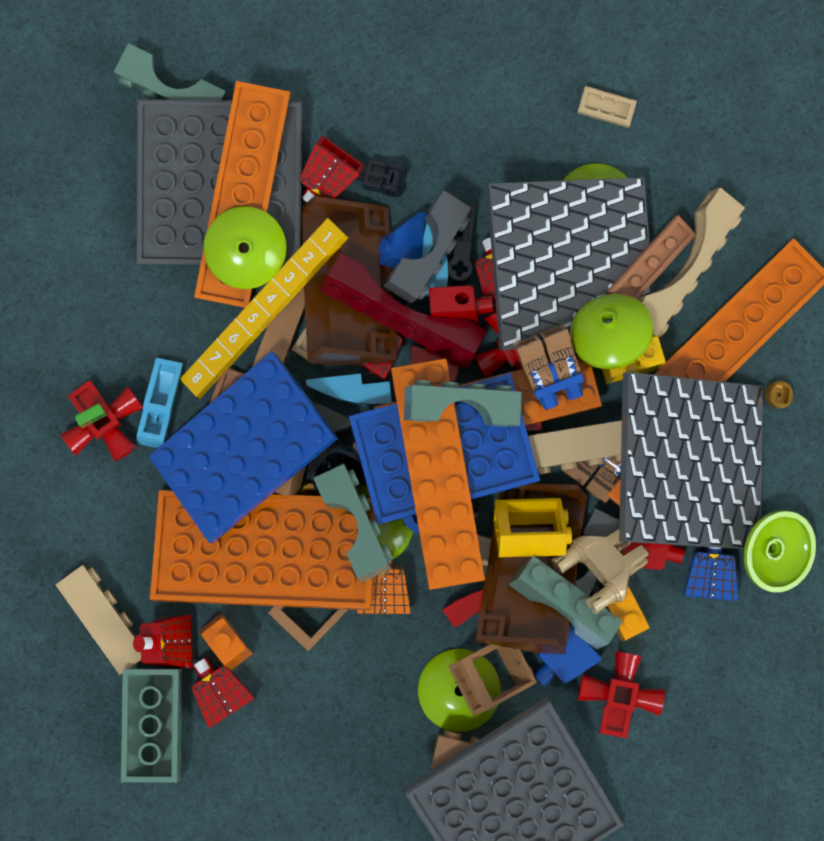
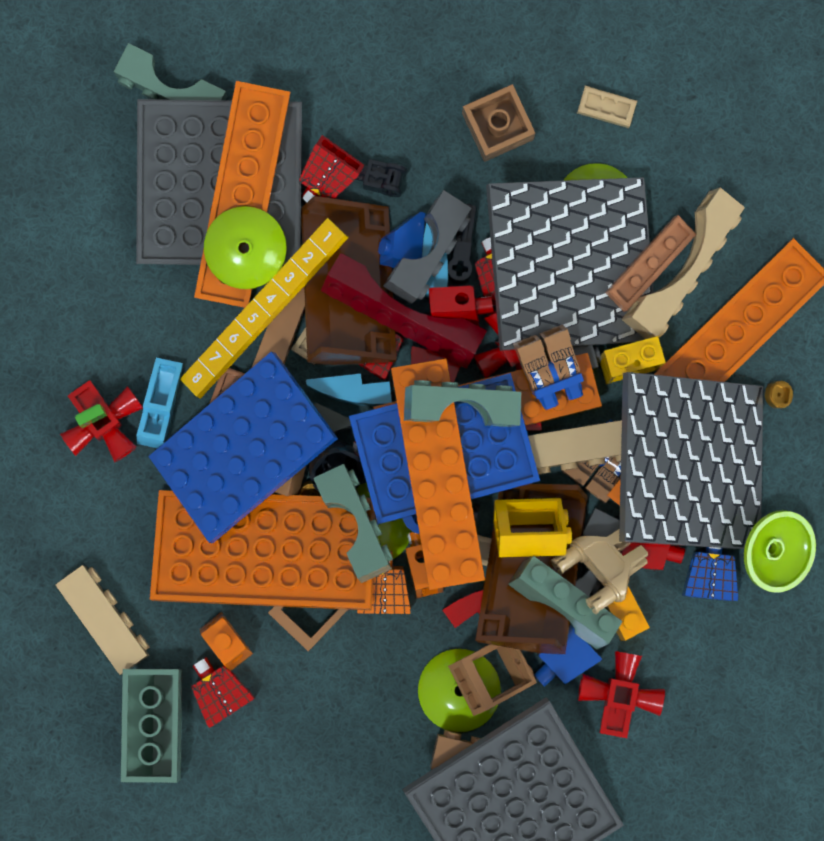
red torso [133,615,193,669] -> none
lime dish [570,294,654,369] -> none
none -> orange torso [405,532,444,598]
none -> medium nougat brick [462,84,535,162]

